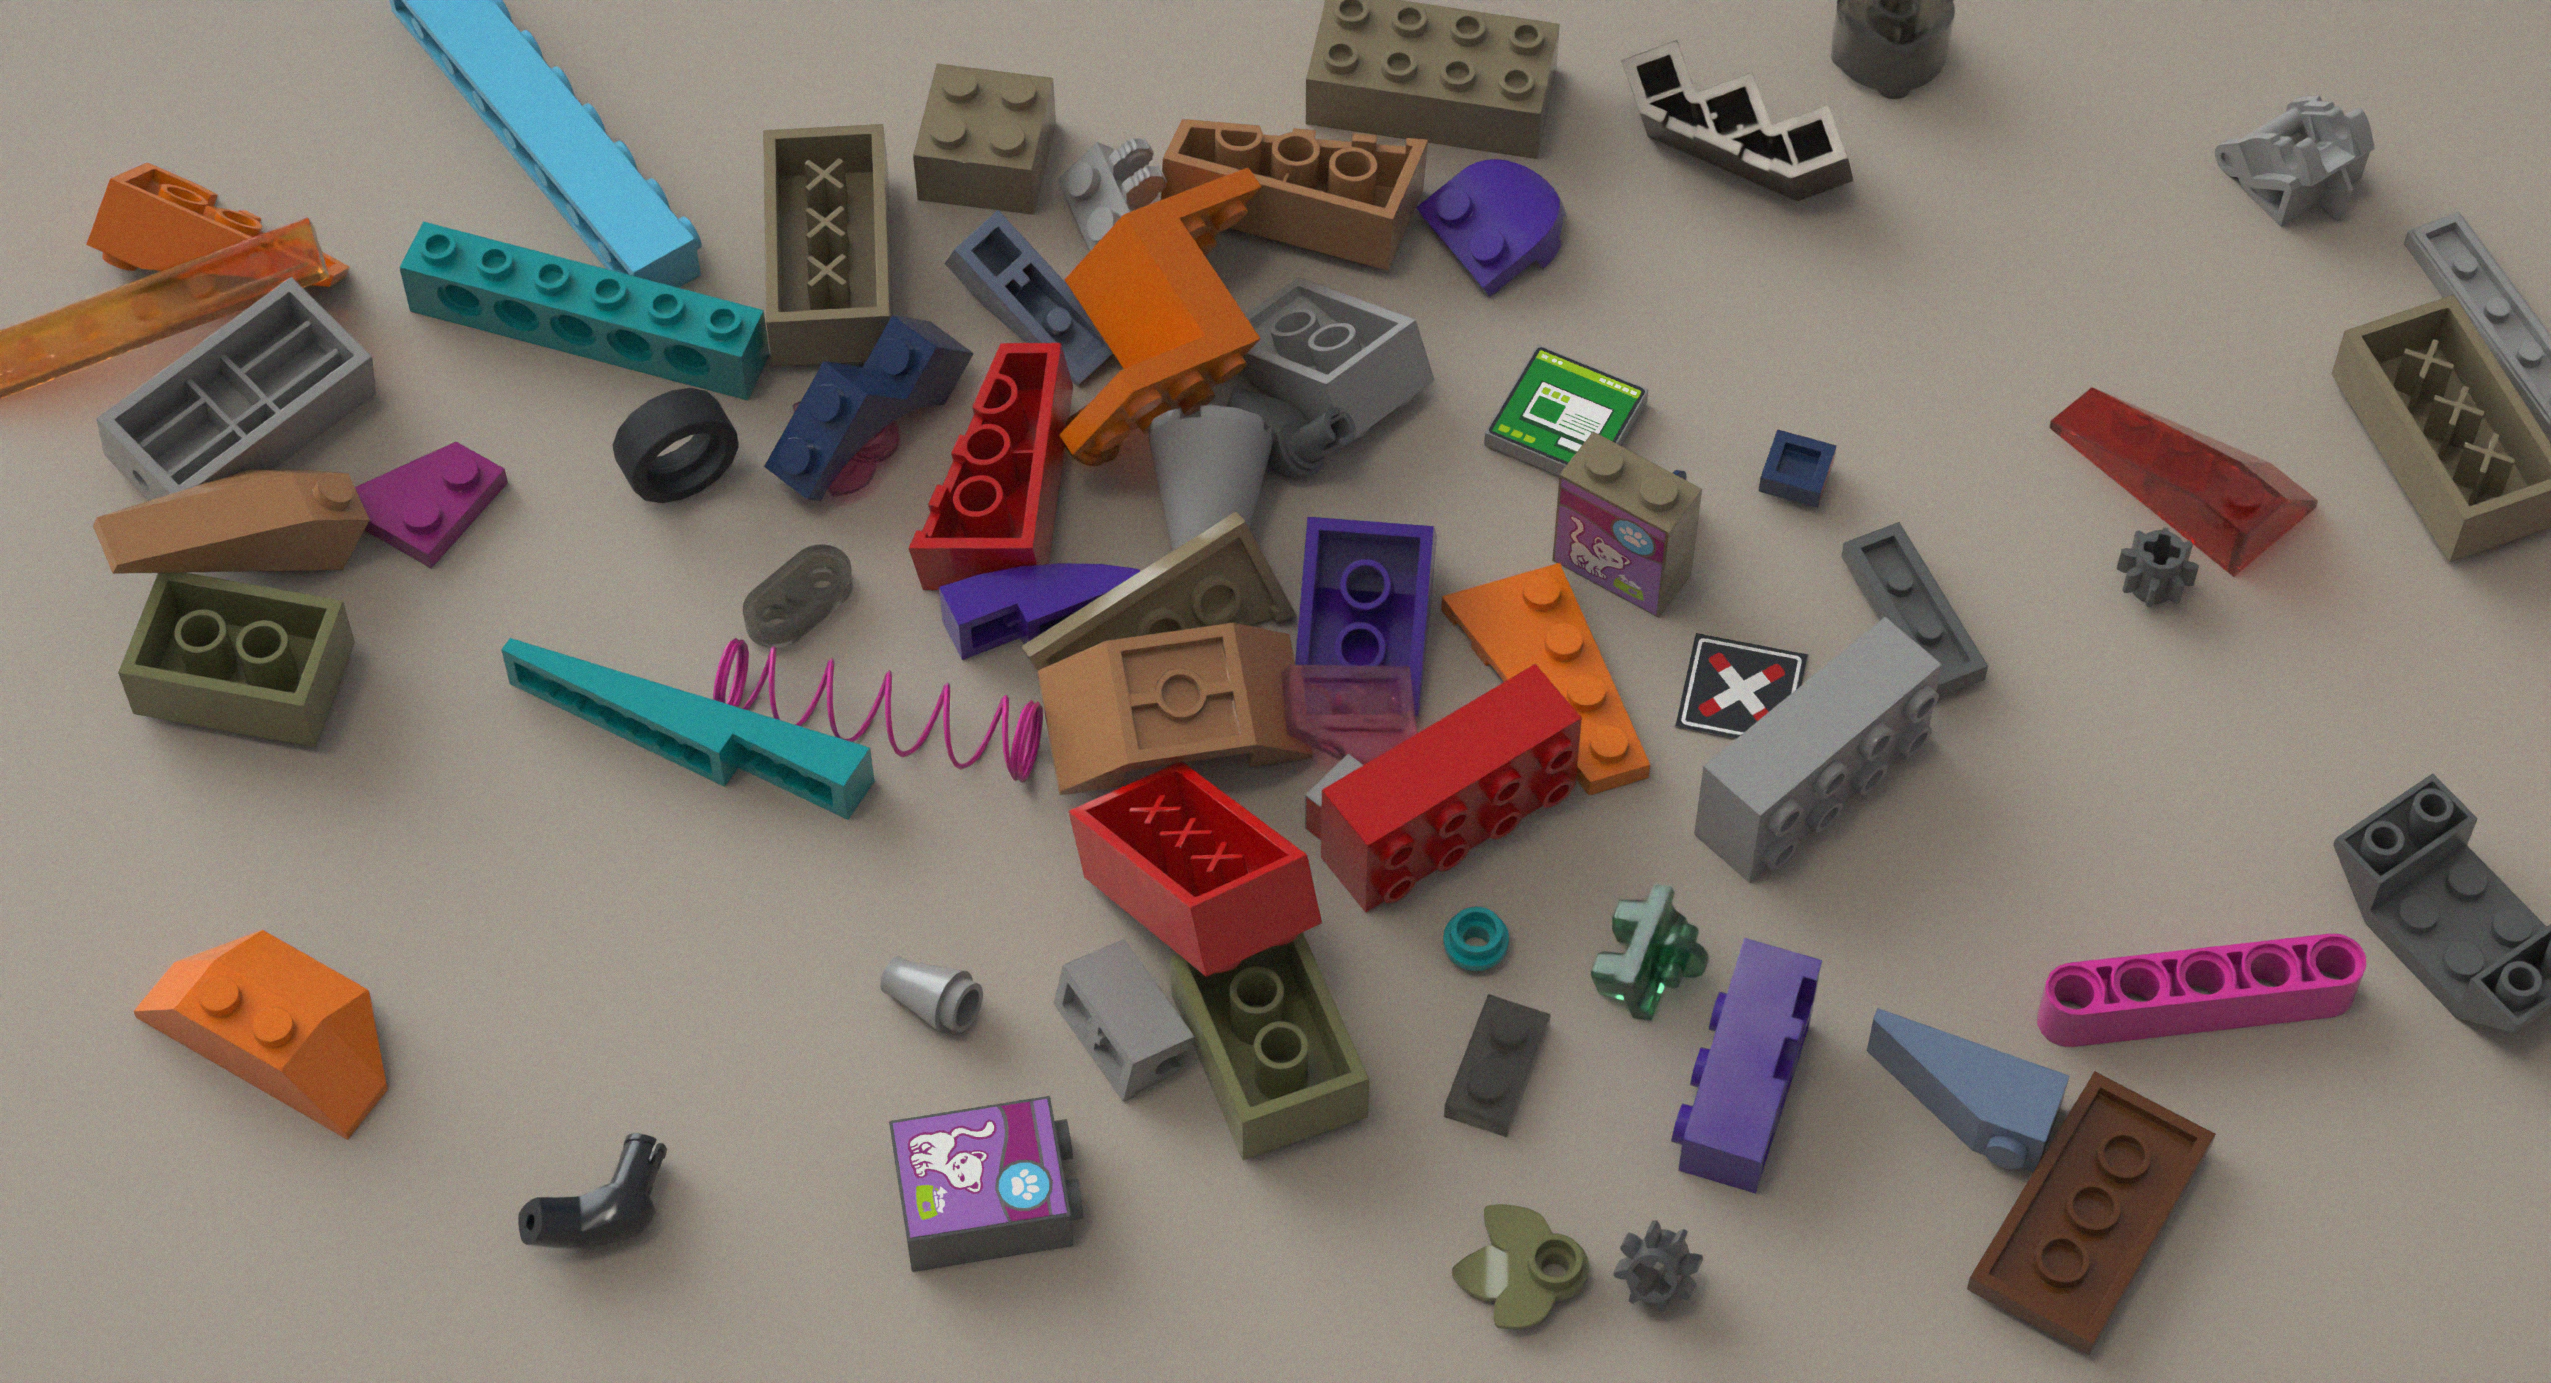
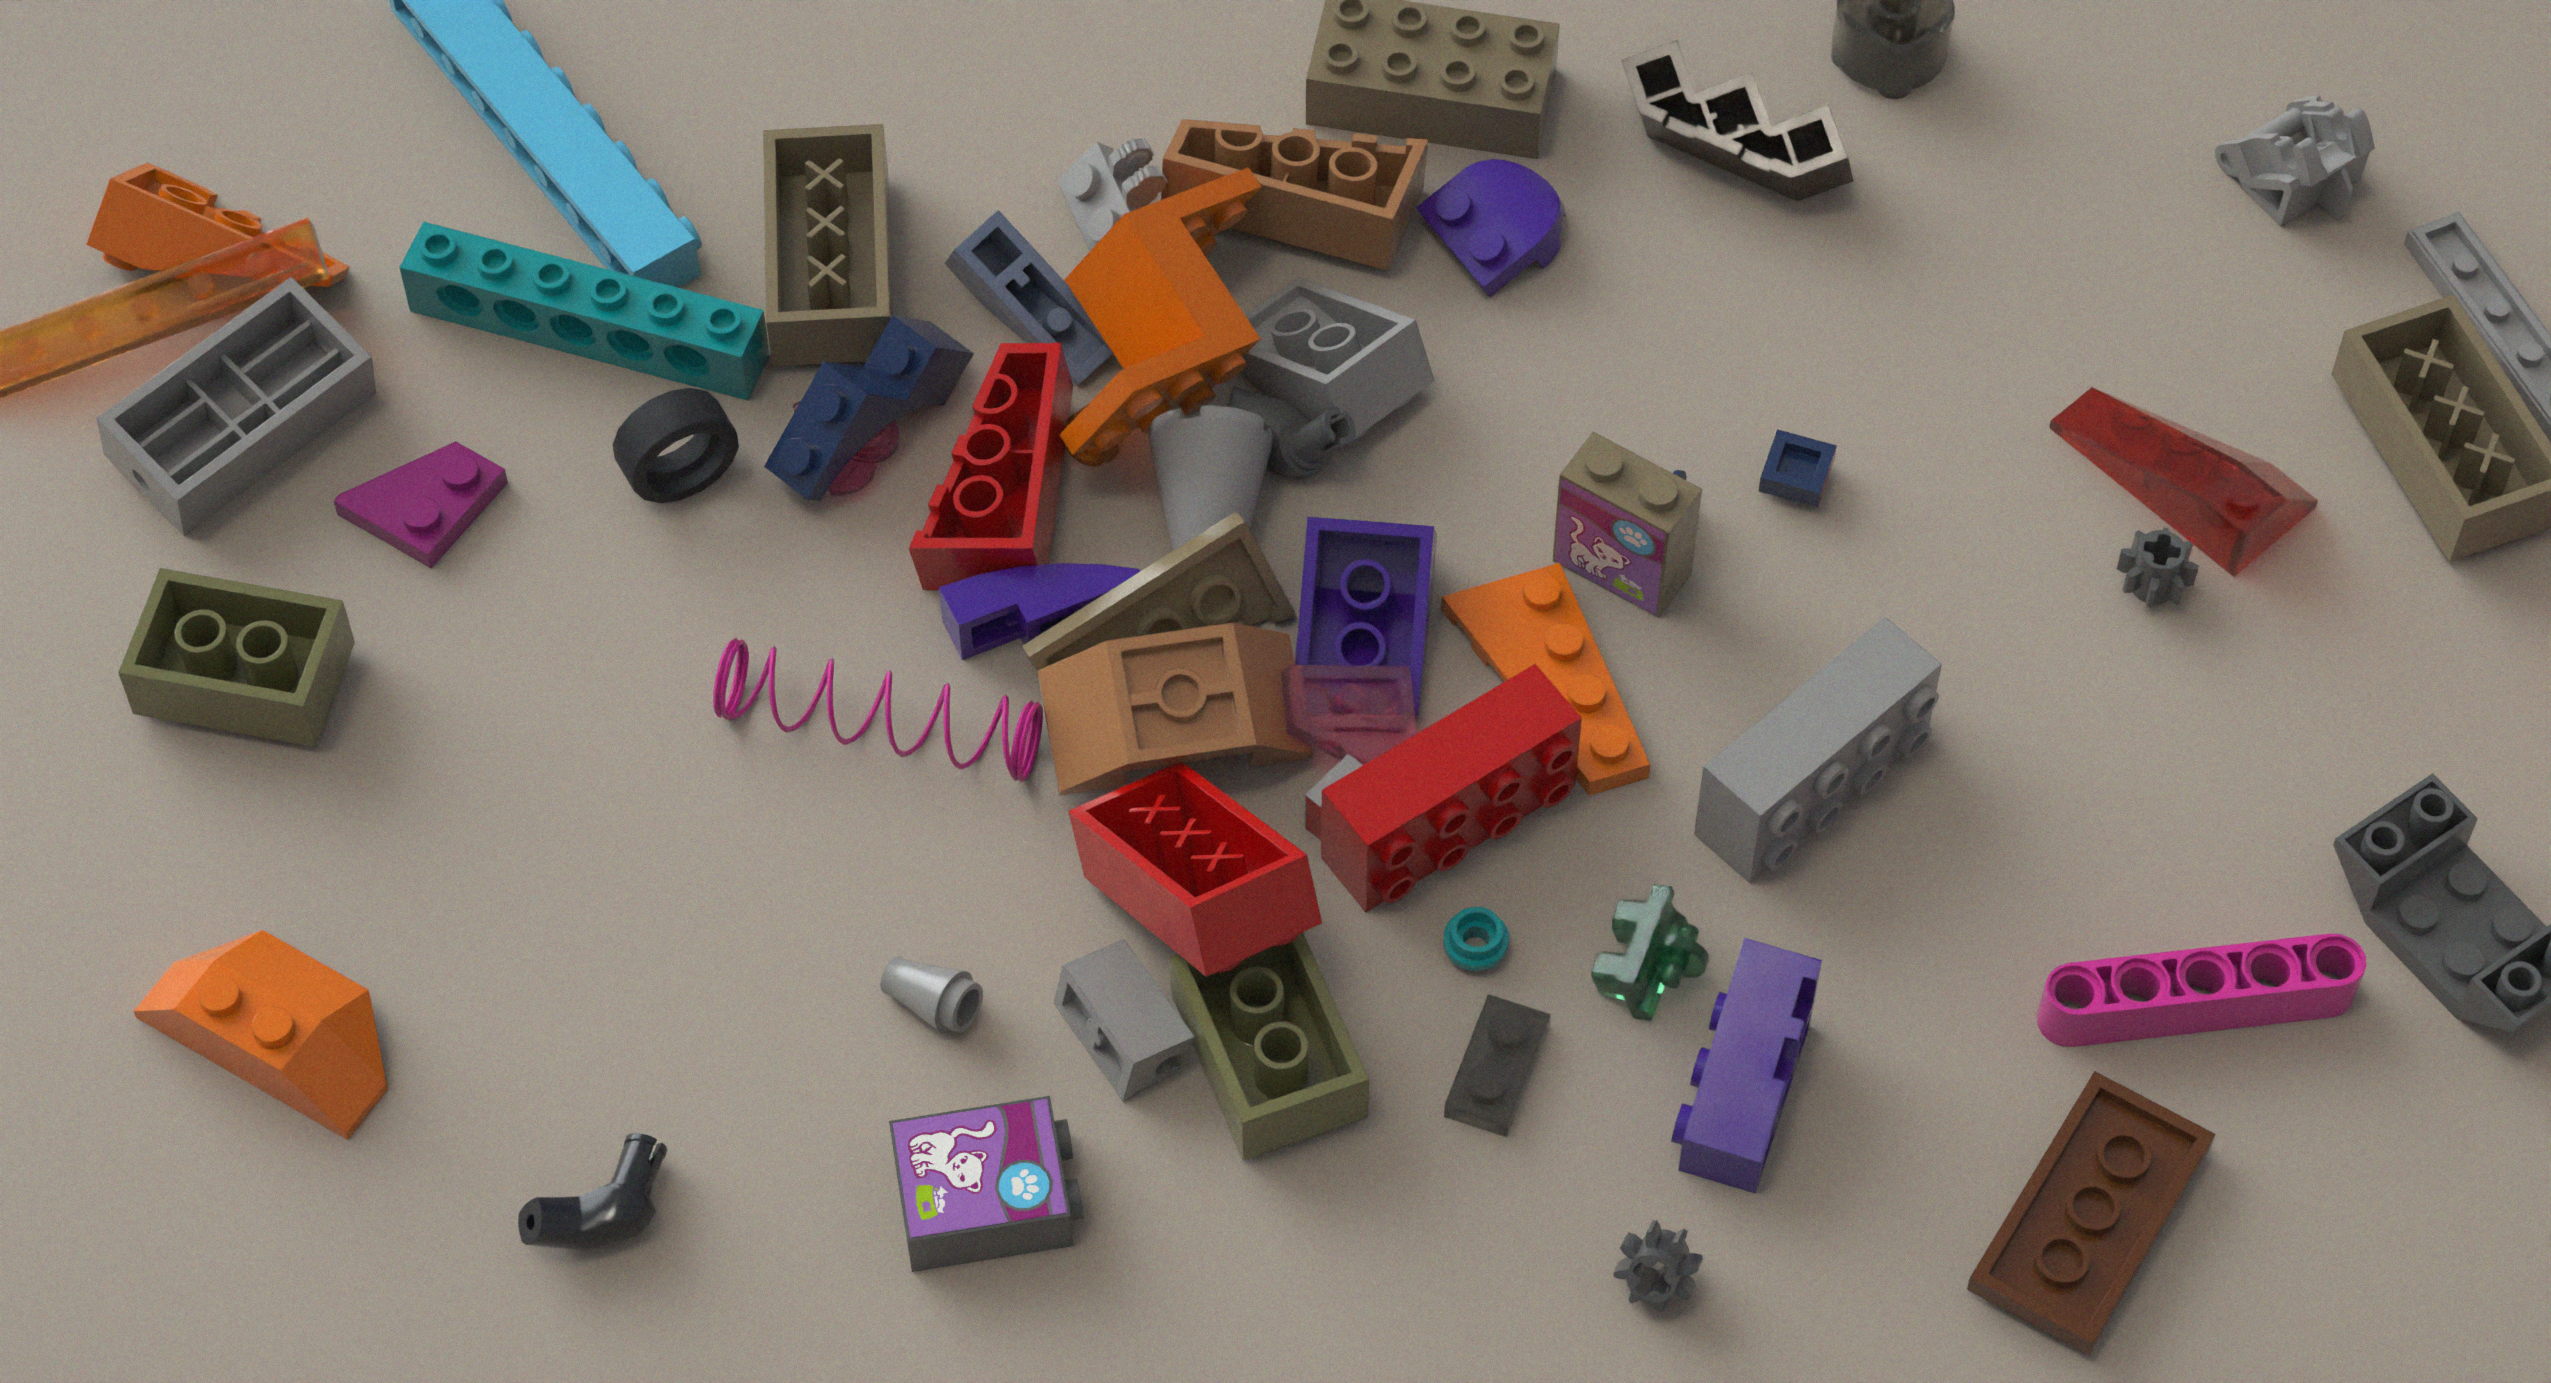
medium nougat wedge [93,469,369,574] -> none
teal slope [501,638,875,820] -> none
clear smoke plate [743,544,853,648] -> none
dark tan brick [913,63,1056,215] -> none
olive plate [1451,1204,1589,1330] -> none
tile [1484,344,1649,476] -> none
black sticker [1675,633,1808,739] -> none
dark grey plate [1841,522,1988,697] -> none
sand blue slope [1866,1008,2070,1172] -> none

